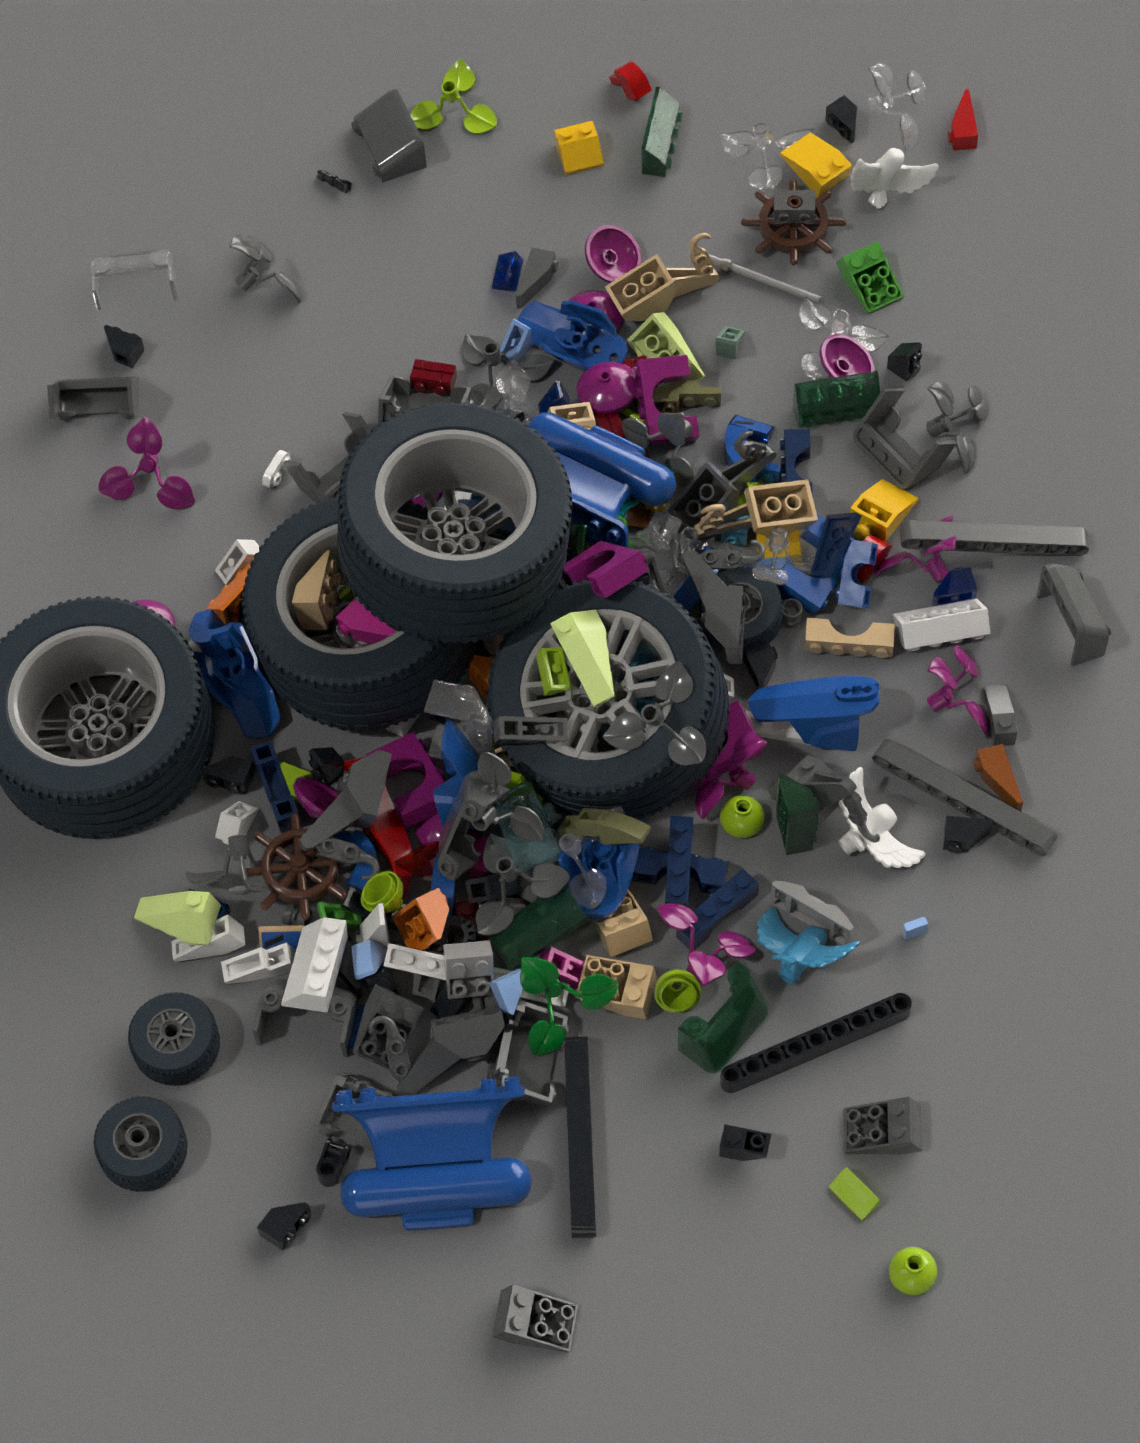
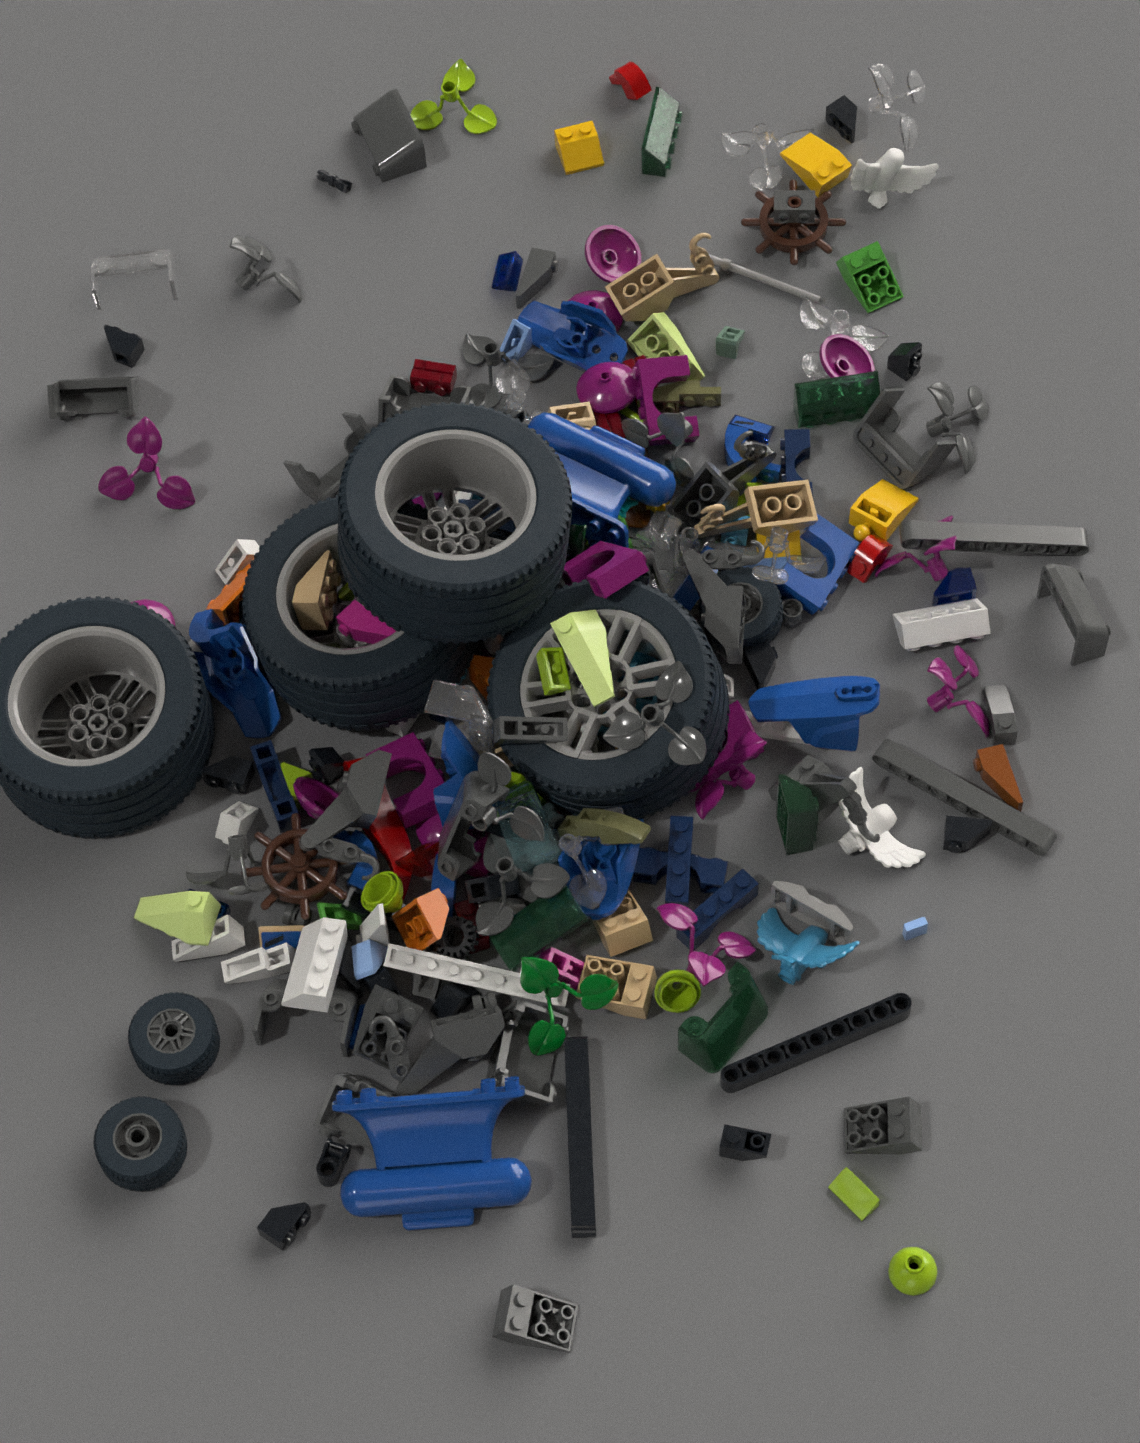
white plate [262,450,292,489] -> none
light grey slope [443,940,494,999] -> none
light blue slope [489,969,523,1015] -> none
clear blue slope [538,380,571,414] -> none
lime piece [720,795,765,838] -> none
tan arch [805,618,895,658] -> none
dark blue wing [810,512,862,578] -> none
blue arch [836,539,878,608] -> none
red slope [947,89,978,151] -> none

